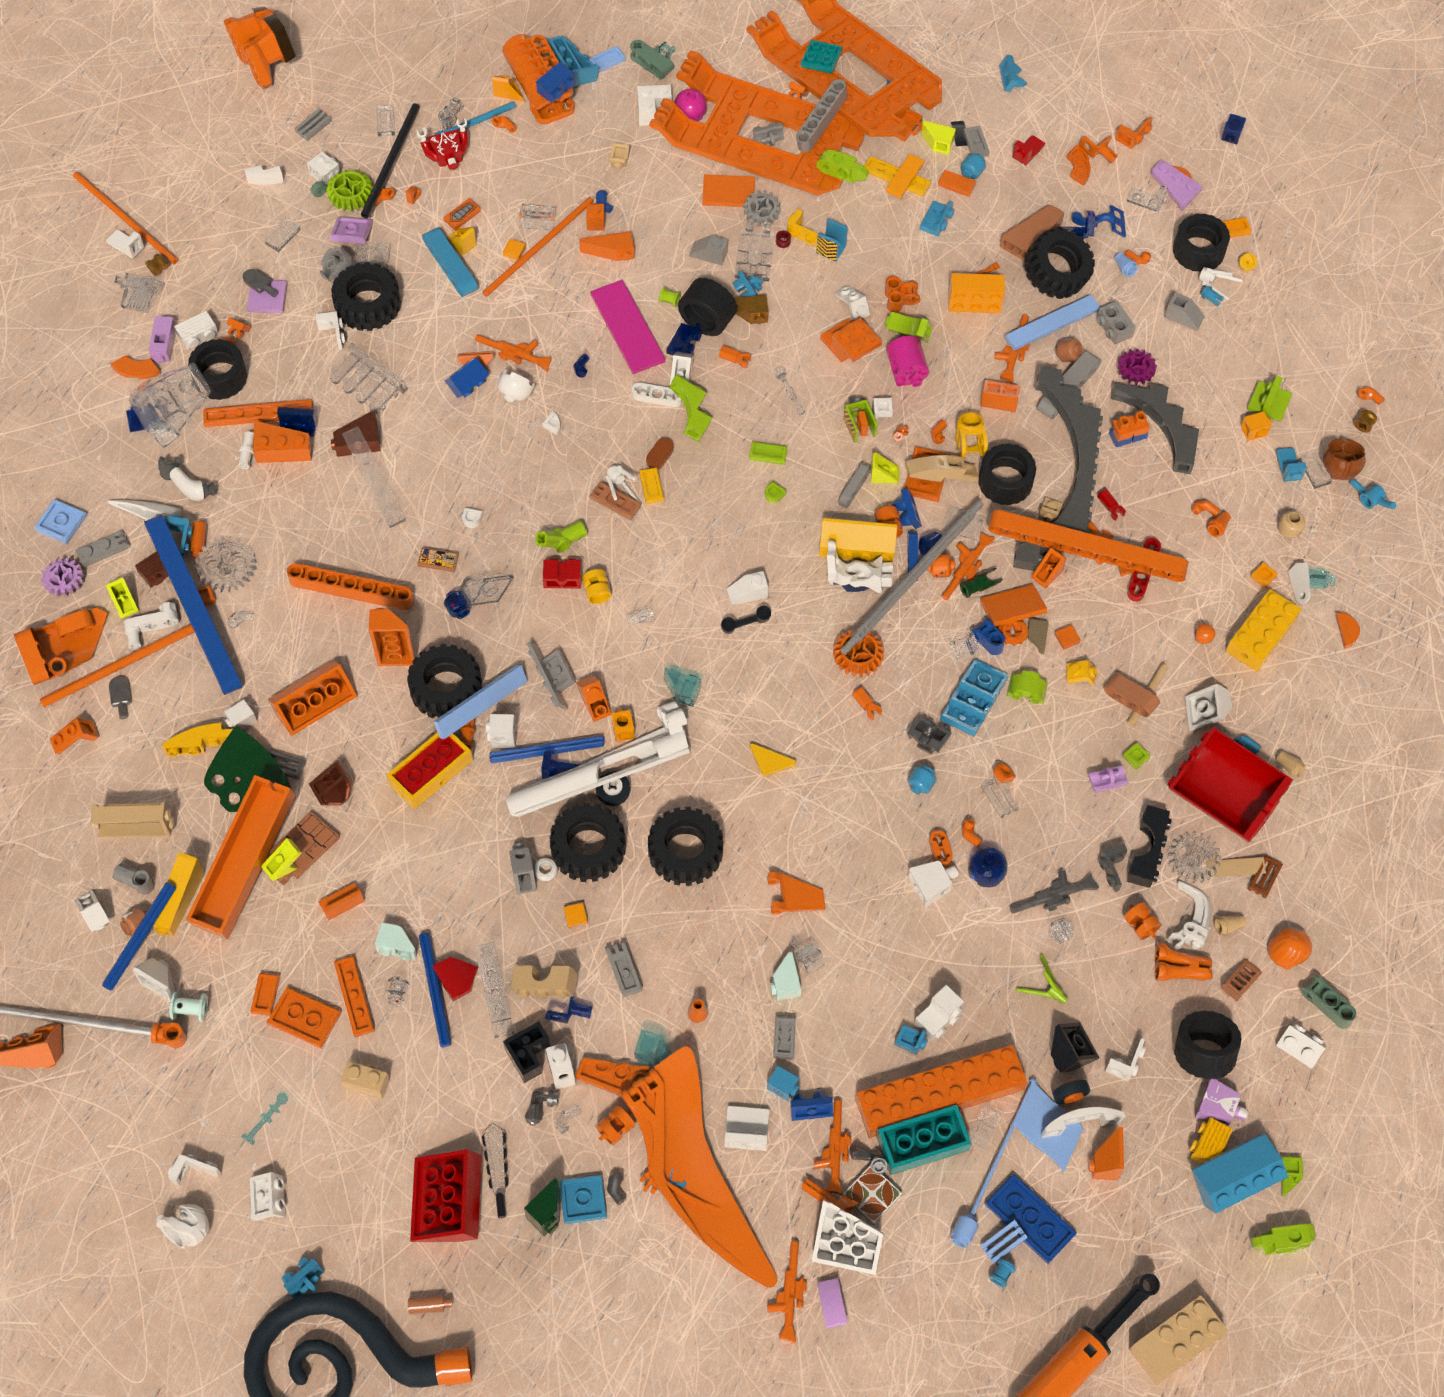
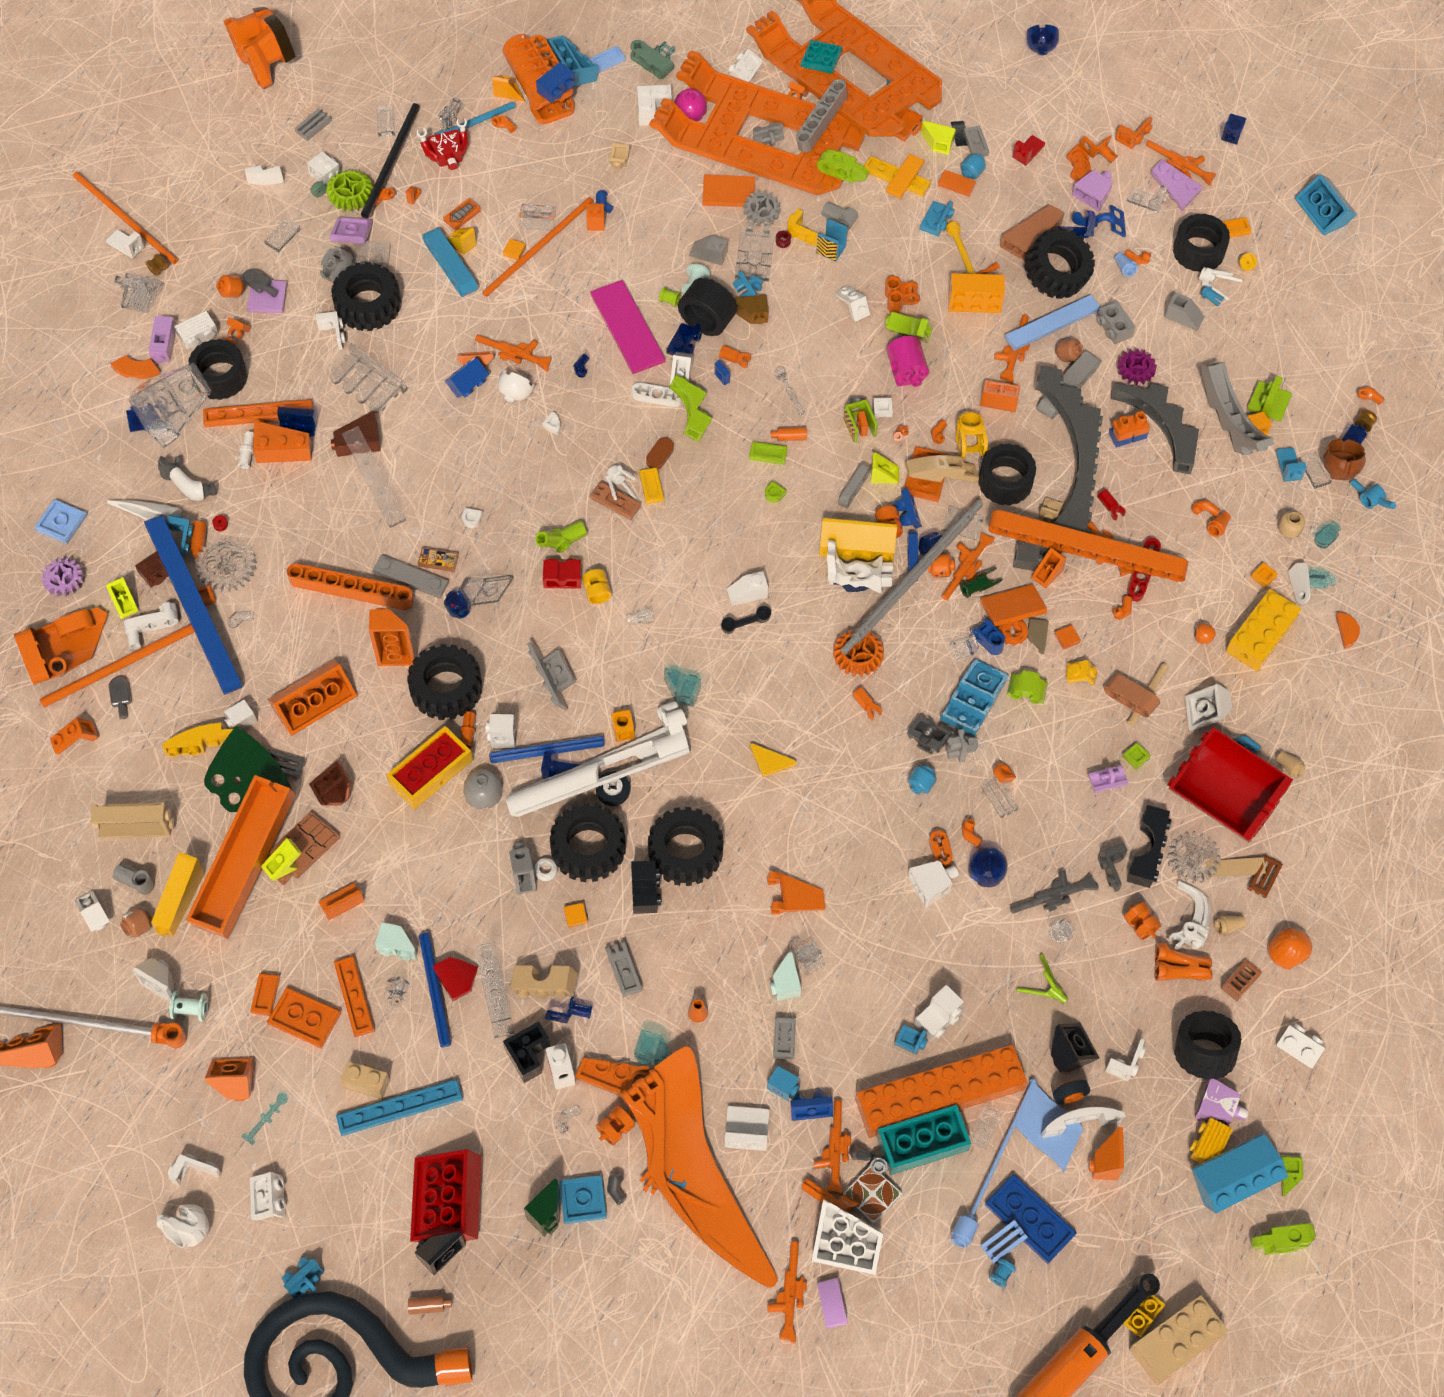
light grey hinge [75,531,130,568] -> none
blue axle [102,882,176,991] -> none
light blue tile [433,664,528,739] -> none
clear sword [482,1123,508,1218] -> none
flat silver piece [524,1090,559,1126] -> none
orange slope [576,675,611,722] -> none
orange slope [579,231,634,261] -> none
orange bracket [820,317,882,363] -> none
dark azure tile [999,54,1027,92] -> none
sand green piece [1300,975,1357,1029] -> none
none -> orange slope [205,1057,254,1101]
none -> red piece [212,515,228,532]
none -> orange head [216,275,244,298]
none -> dark azure tile [336,1079,463,1136]
none -> light grey plate [373,555,448,599]
none -> black slope [415,1232,466,1275]
none -> light grey cylinder [463,769,502,809]
none -> black brick [631,860,661,914]
none -> light aqua hose [681,263,710,294]
none -> blue tile [714,360,730,385]
none -> white bracket [727,49,763,82]
none -> orange cylinder [770,427,807,441]
none -> light grey piece [821,202,858,230]
none -> yellow piece [946,221,976,274]
none -> light grey hips [946,729,979,762]
none -> clear blue cylinder [1026,24,1059,55]
none -> lavender torso [1072,171,1113,211]
none -> orange arm [1113,596,1132,619]
none -> yellow slope [1123,1295,1165,1338]
none -> orange piece [1146,140,1216,186]
none -> light grey arch [1201,361,1274,455]
none -> dark azure slope [1295,174,1358,235]
none -> clear light blue arm [1314,522,1341,549]
none -> clear blue bracket [1342,424,1368,444]

